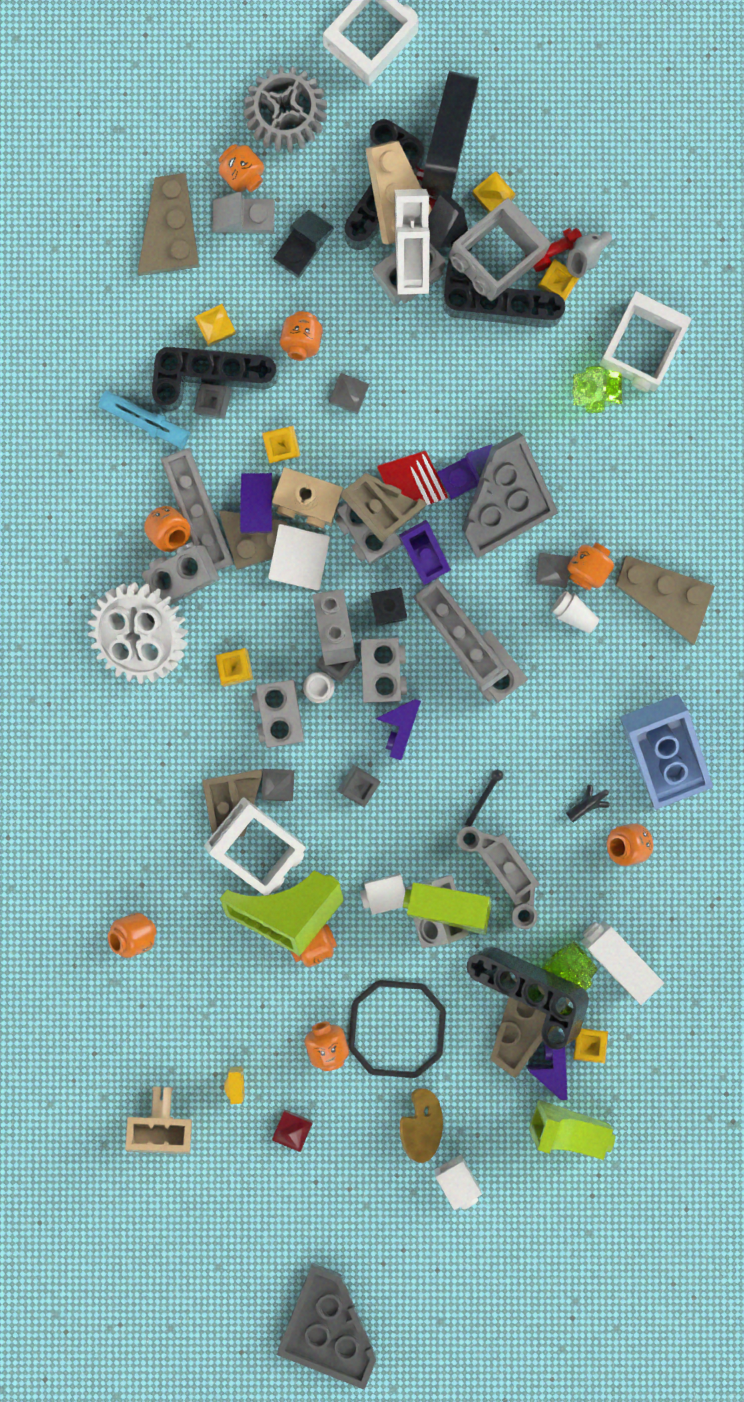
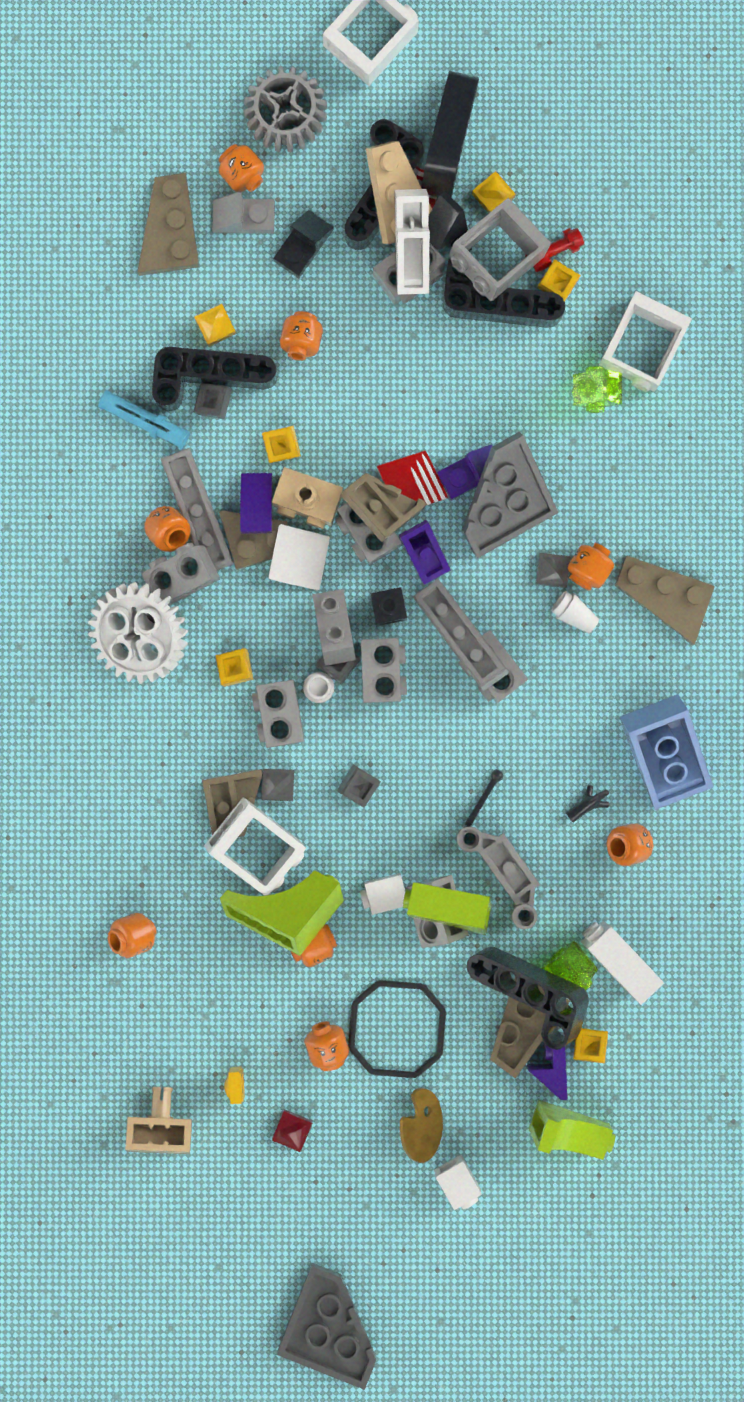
dark grey tile [329,373,369,414] -> none
dark purple slope [376,699,421,761] -> none
light grey piece [566,231,612,278] -> none

